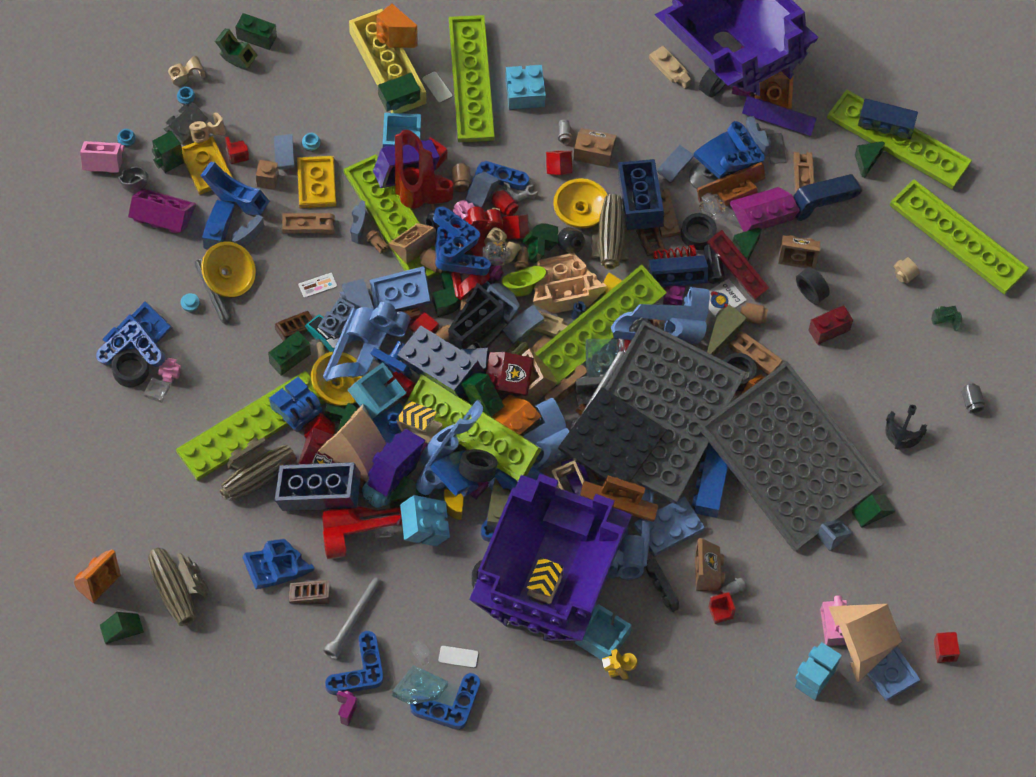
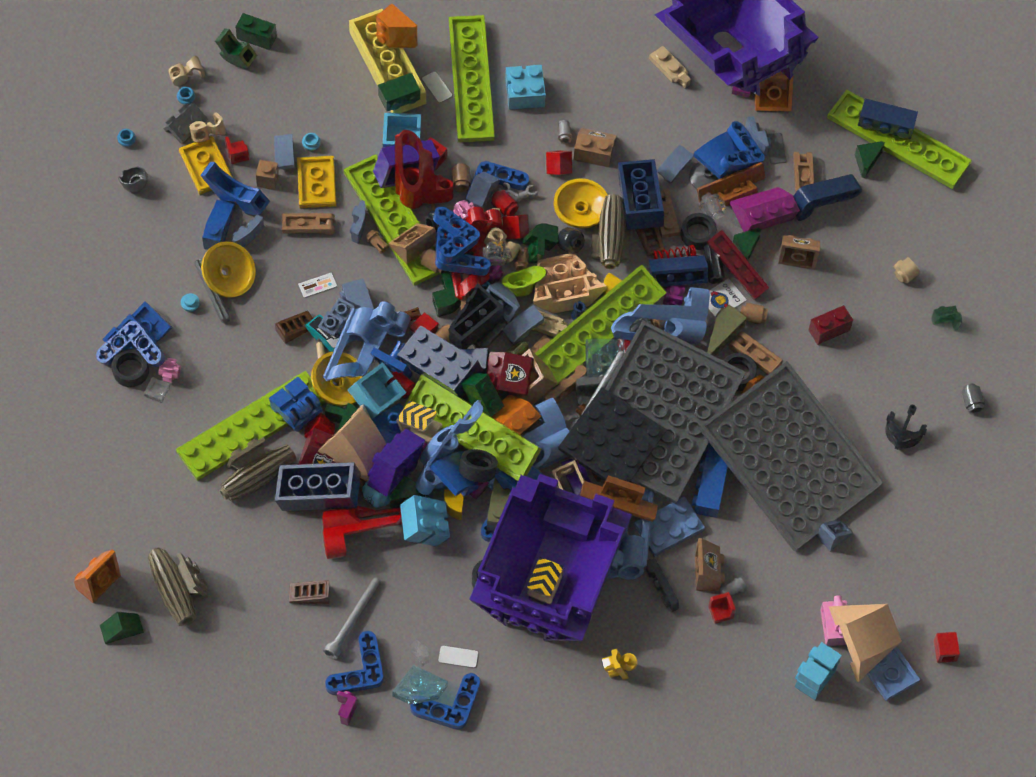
bright pink brick [80,141,125,173] -> none
magenta slope [128,188,196,233] -> none
dark green brick [152,131,184,173] -> none
blue slope [242,539,314,590] -> none
dark green brick [268,331,311,376] -> none
medium blue plate [370,266,432,312] -> none
medium azure piece [575,604,632,661] -> none
black tyre [699,68,726,97] -> none
dark purple tile [742,95,817,136] -> none
black tyre [796,267,830,304] -> none
dark green slope [852,494,895,528] -> none
lime plate [889,179,1029,295] -> none

